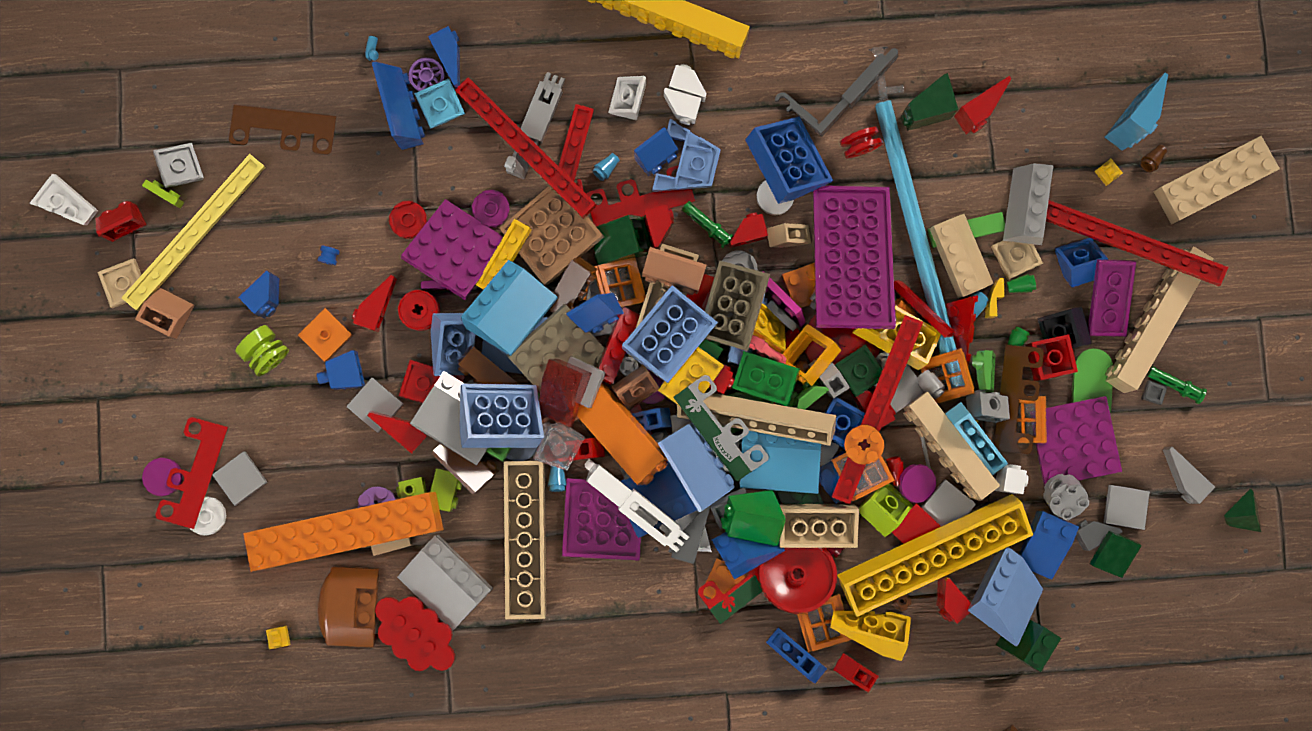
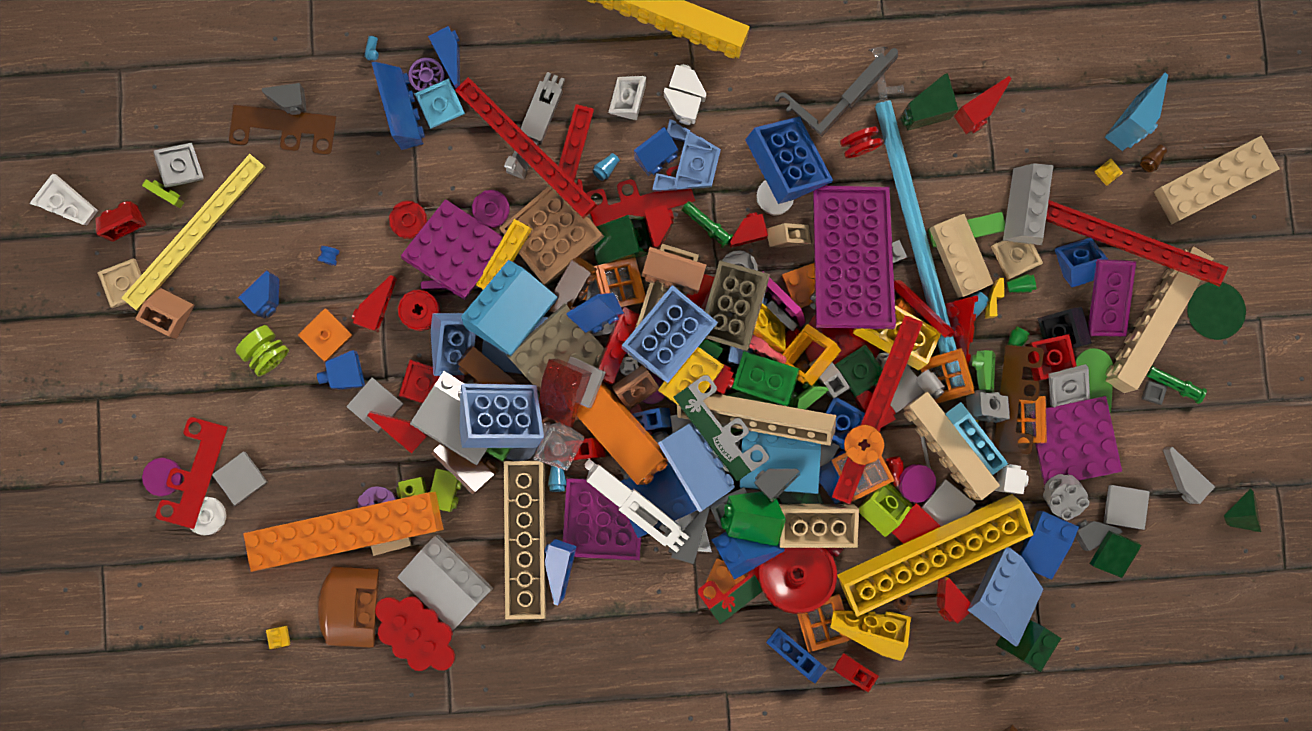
none -> dark grey slope [262,83,307,115]
none -> slope [544,539,577,606]
none -> dark grey slope [754,469,800,502]
none -> light grey plate [892,240,907,263]
none -> light grey tile [1048,364,1090,407]
none -> dark green sticker [1187,282,1246,340]

